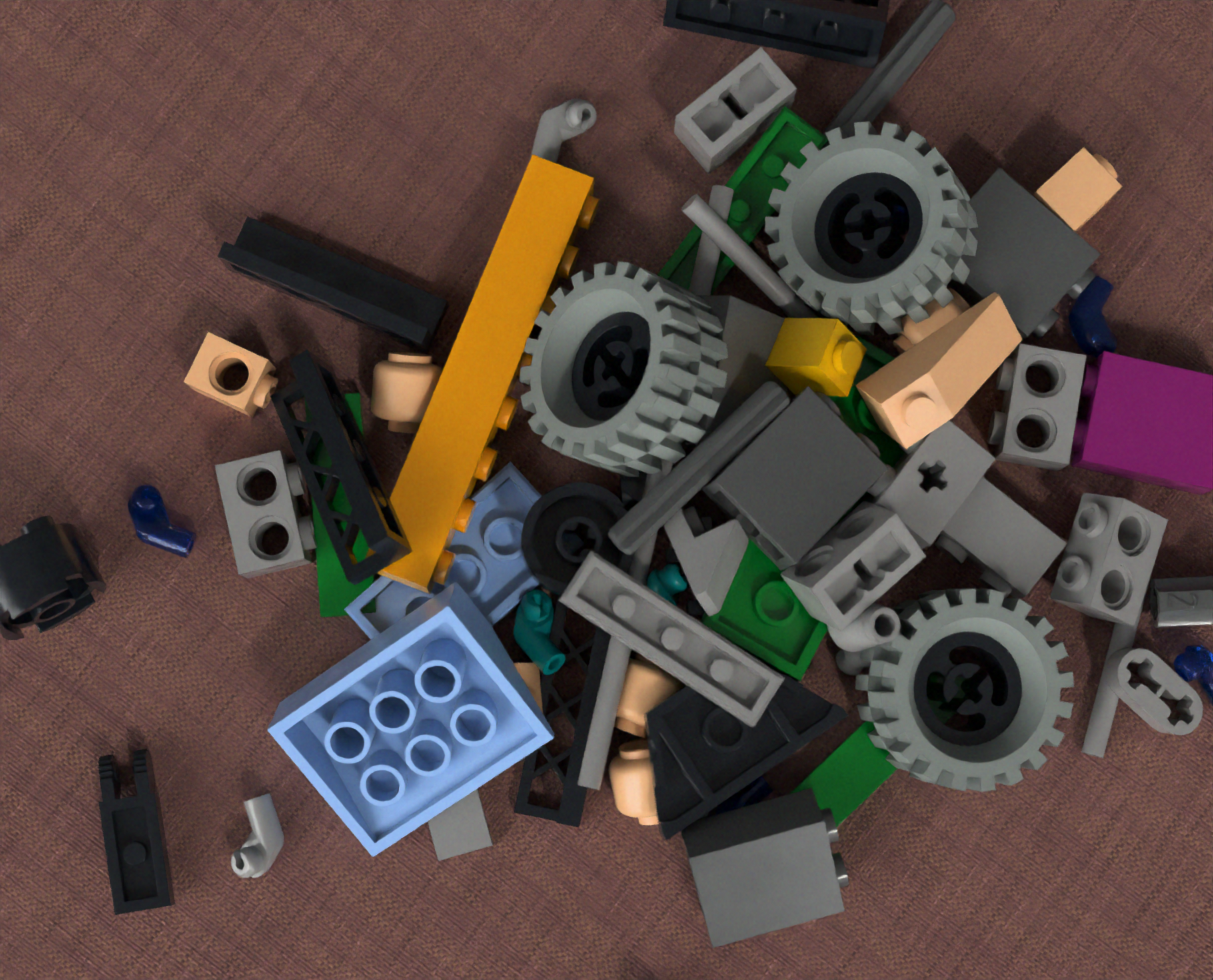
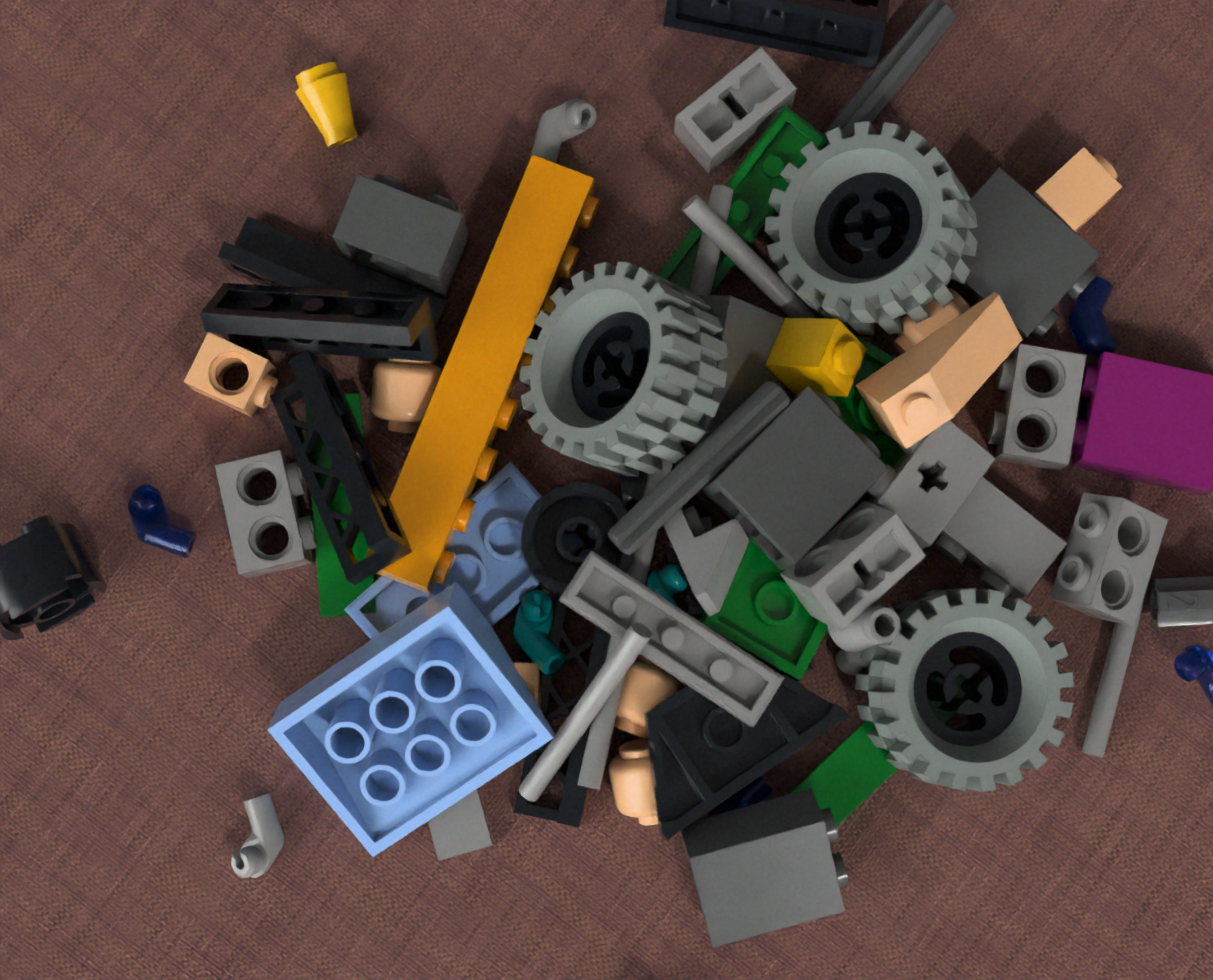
black hinge [98,749,175,915] -> none
light grey beam [1105,647,1203,735] -> none
none -> black fence [200,283,440,362]
none -> yellow cone [295,62,358,148]
none -> dark grey brick [332,173,471,299]
none -> light grey bar [519,622,652,801]

